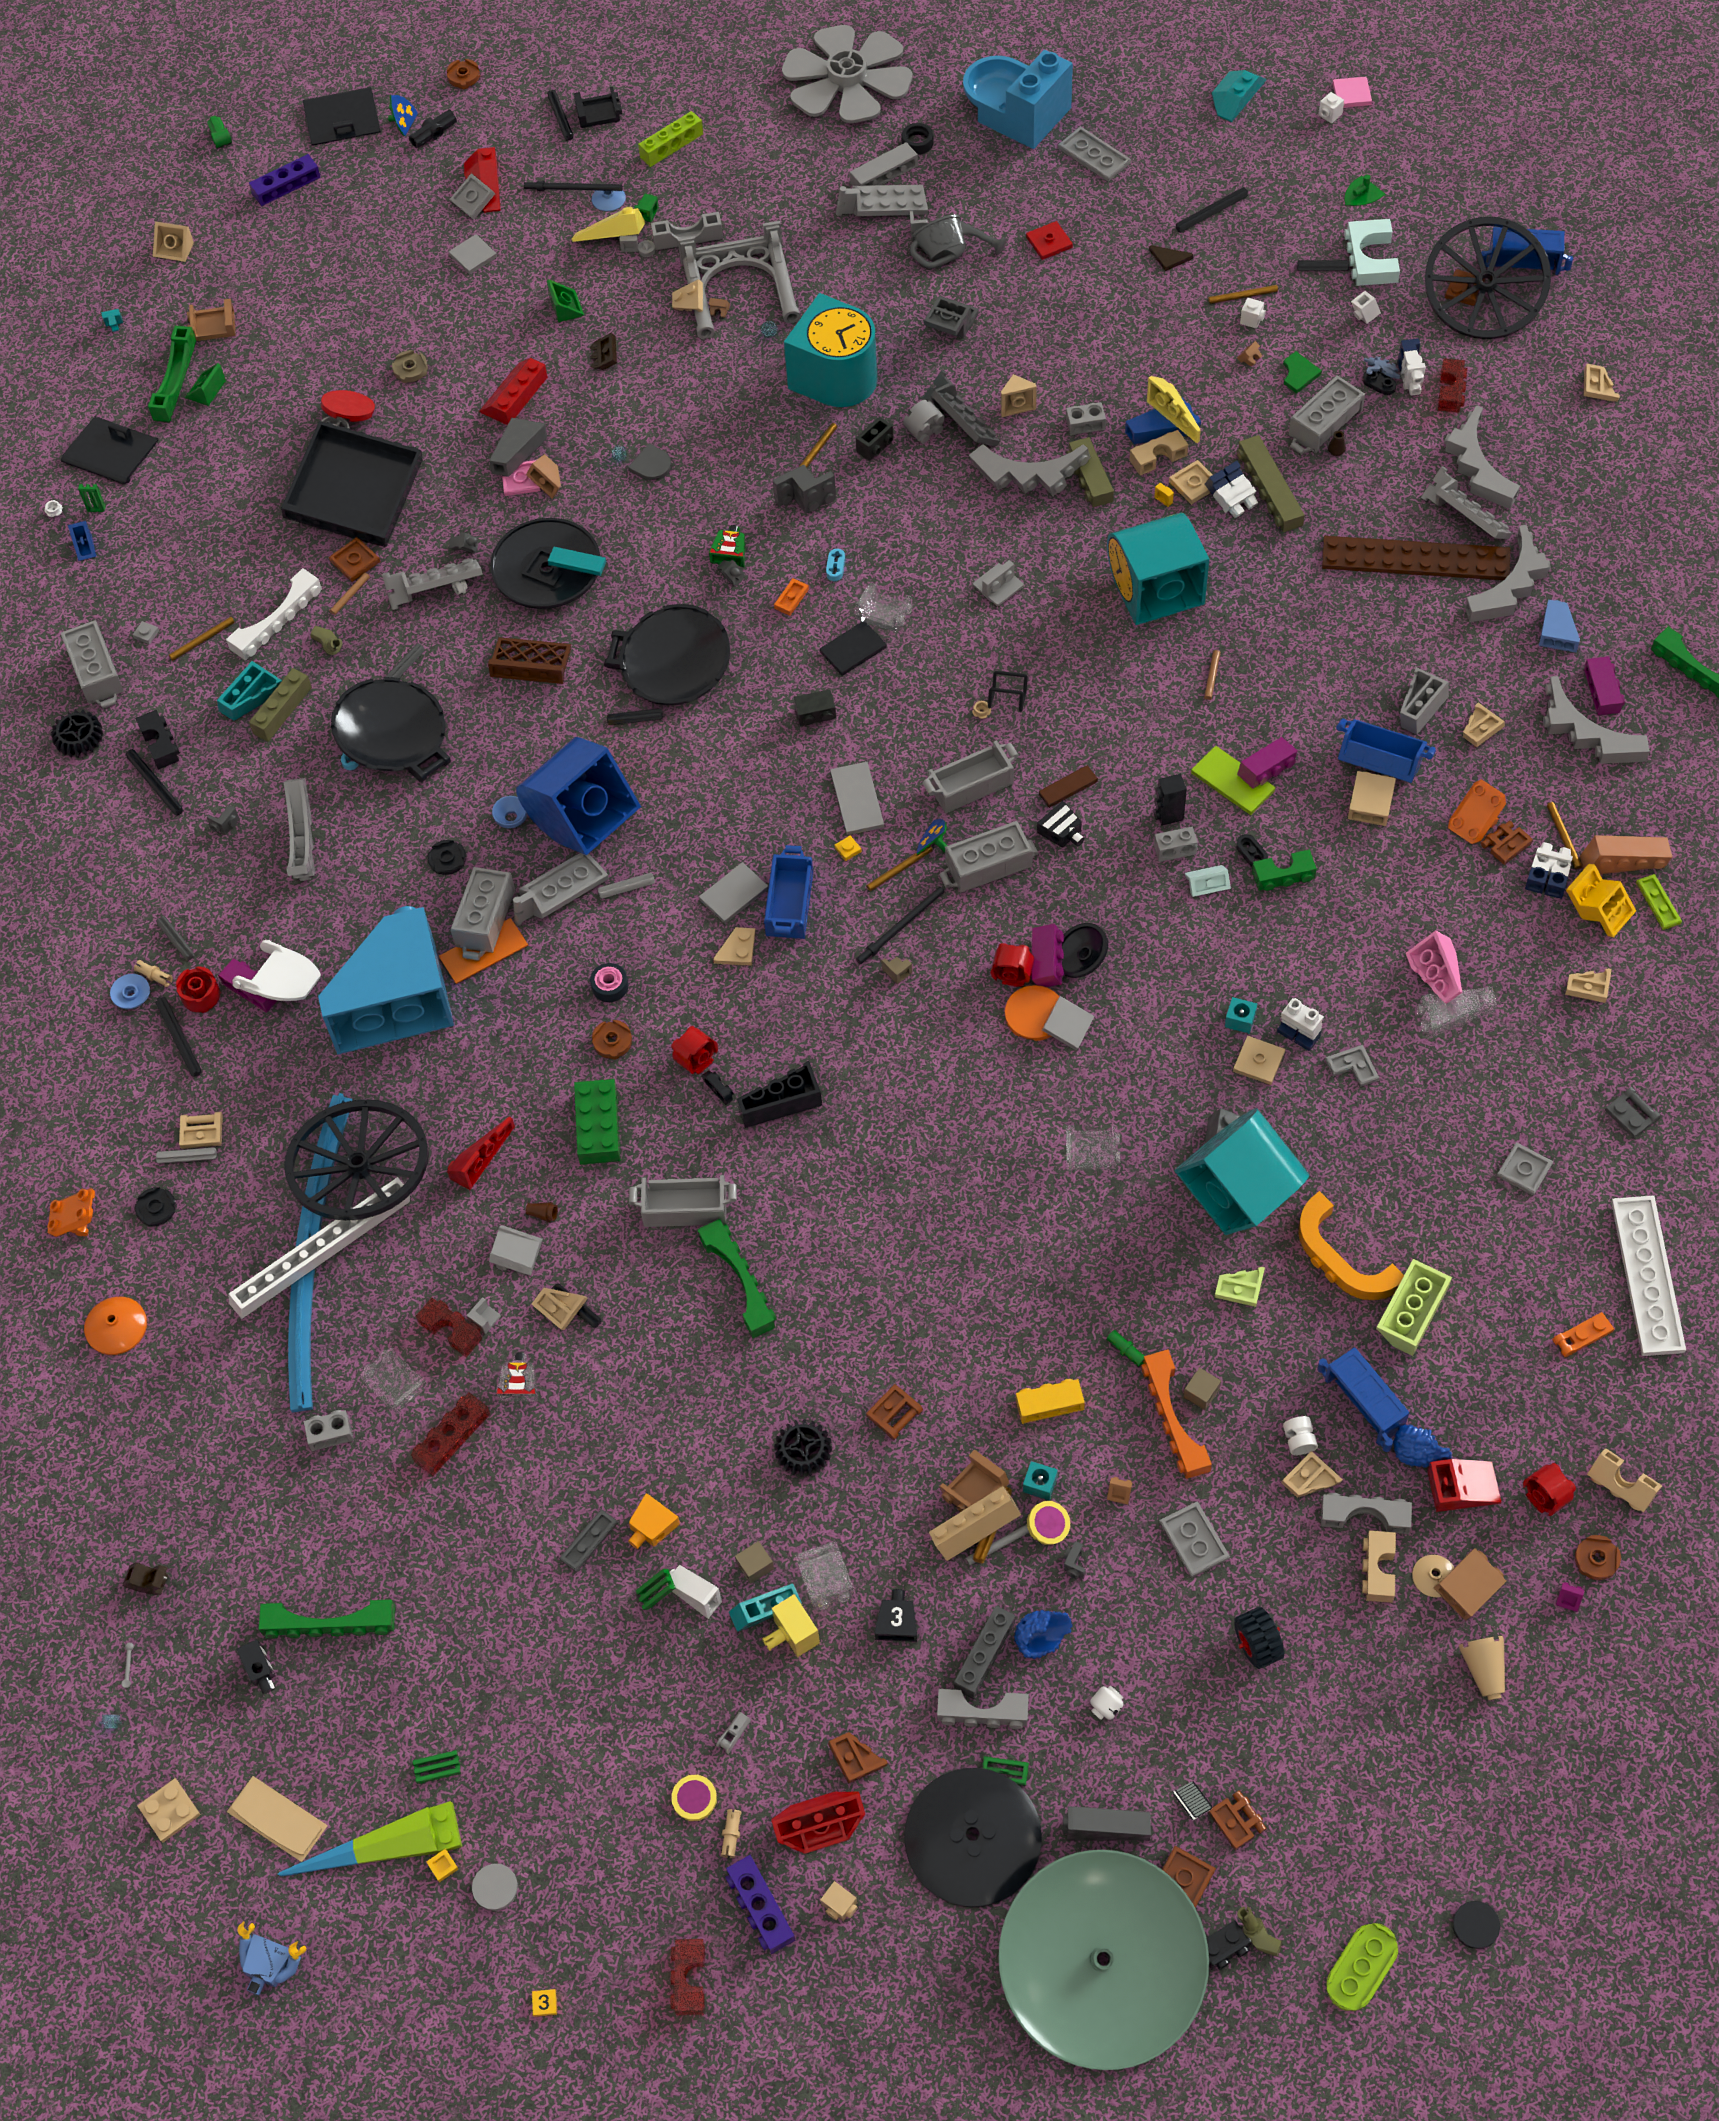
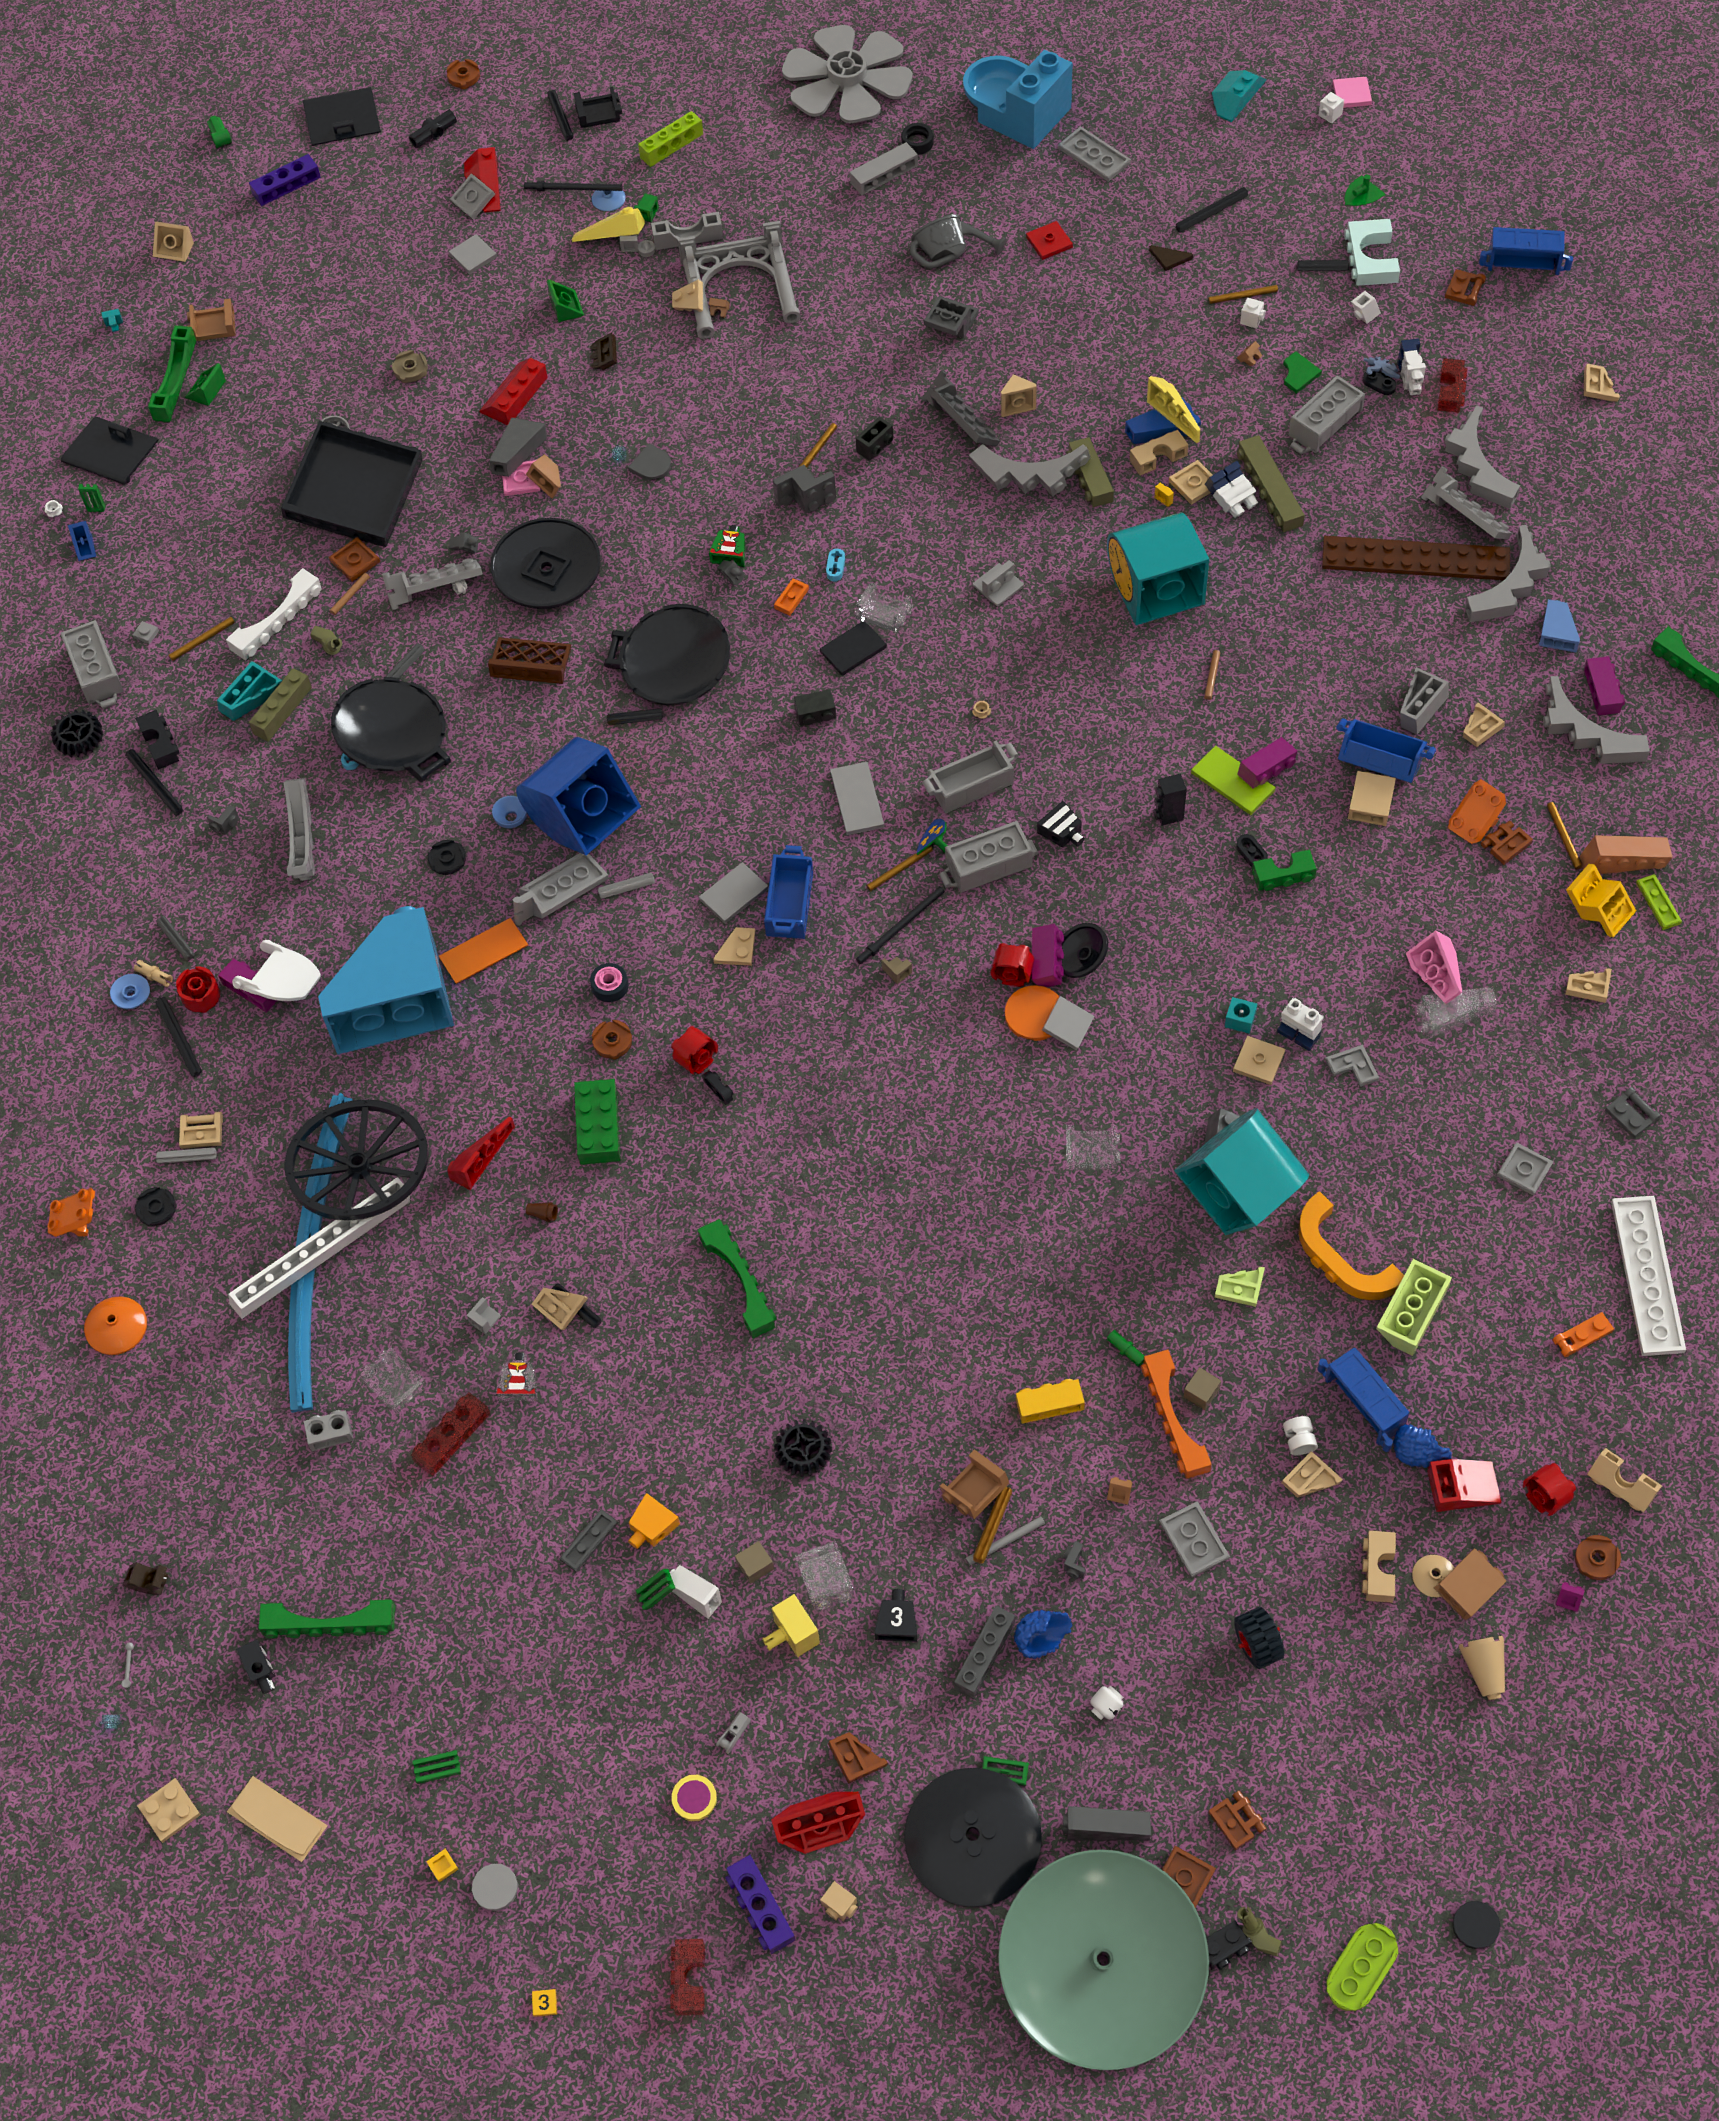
medium blue torso [237,1921,307,1996] -> none
lime plate [278,1801,462,1876] -> none
red tile [321,390,375,422] -> none
blue shield [388,95,418,136] -> none
clear red arch [416,1298,482,1358] -> none
light grey container [451,867,515,961] -> none
light grey slope [489,1225,543,1276] -> none
teal tile [548,547,606,576] -> none
light grey container [629,1175,737,1227] -> none
tan pin [721,1809,741,1859] -> none
teal slope [729,1583,802,1632] -> none
black wedge [737,1061,823,1128] -> none
clear light blue plate [761,321,778,337] -> none
teal brick [784,293,878,407] -> none
yellow plate [835,835,862,861] -> none
light grey hinge [836,185,928,216] -> none
dark orange plate [866,1384,923,1440] -> none
light grey brick [903,400,944,444] -> none
light grey panel [910,211,928,236] -> none
tan brick [929,1486,1021,1561] -> none
light grey arch [937,1689,1029,1729] -> none
black piece [988,671,1028,712] -> none
teal piece [1023,1461,1058,1501] -> none
tile [1027,1501,1070,1545] -> none
reddish brown tile [1039,765,1098,808] -> none
light grey brick [1066,402,1106,435] -> none
light grey brick [1154,826,1198,862] -> none
sticker [1172,1781,1212,1820] -> none
light aqua panel [1185,865,1231,897] -> none
light grey arch [1321,1493,1412,1534] -> none
dark brown cone [1328,431,1346,456] -> none
black wheel [1425,217,1551,339] -> none
hips [1525,842,1573,899] -> none

